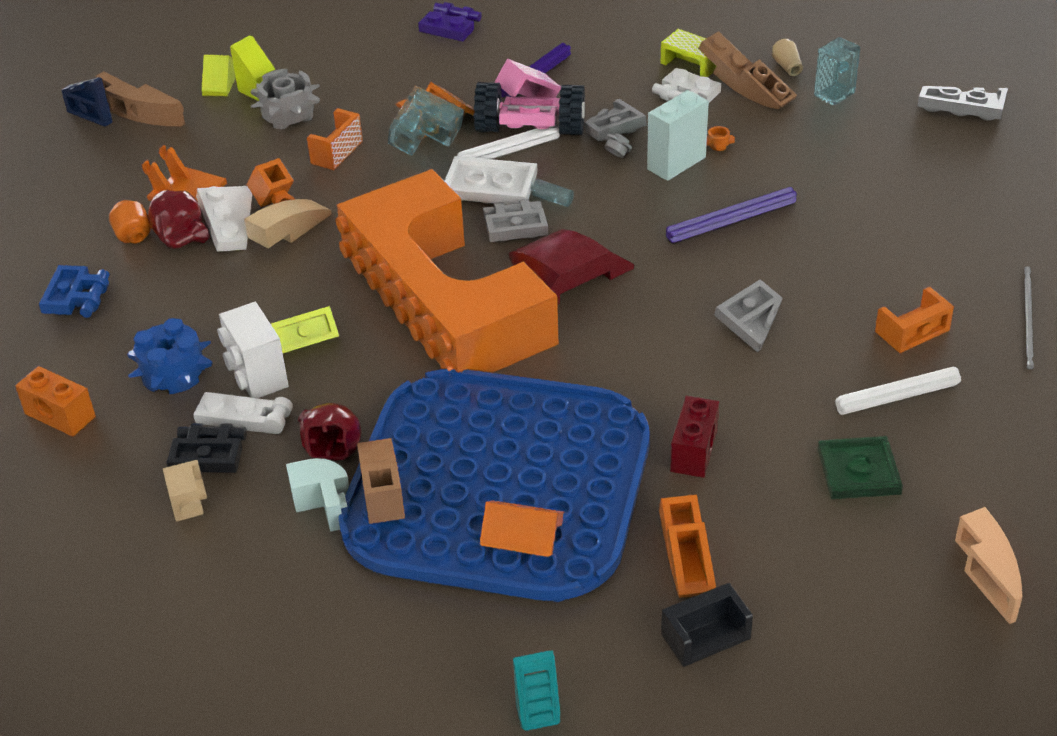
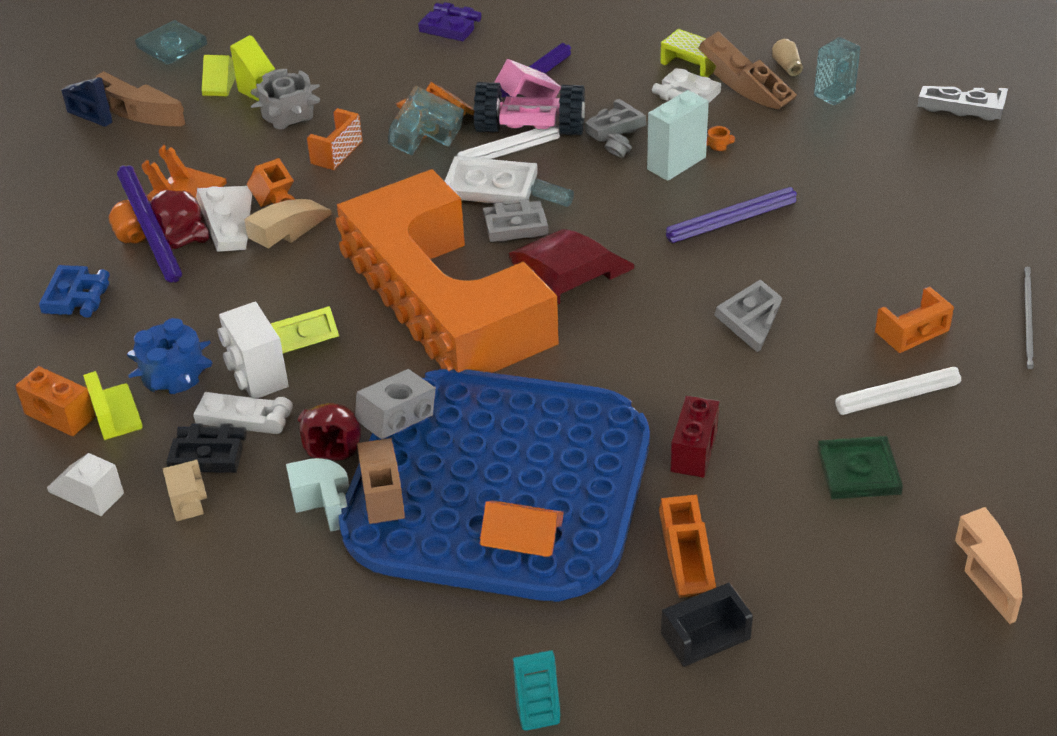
none -> white slope [47,453,124,516]
none -> neon yellow panel [83,371,143,440]
none -> dark purple axle [117,165,183,283]
none -> clear light blue plate [135,20,207,65]
none -> light grey brick [355,369,436,439]

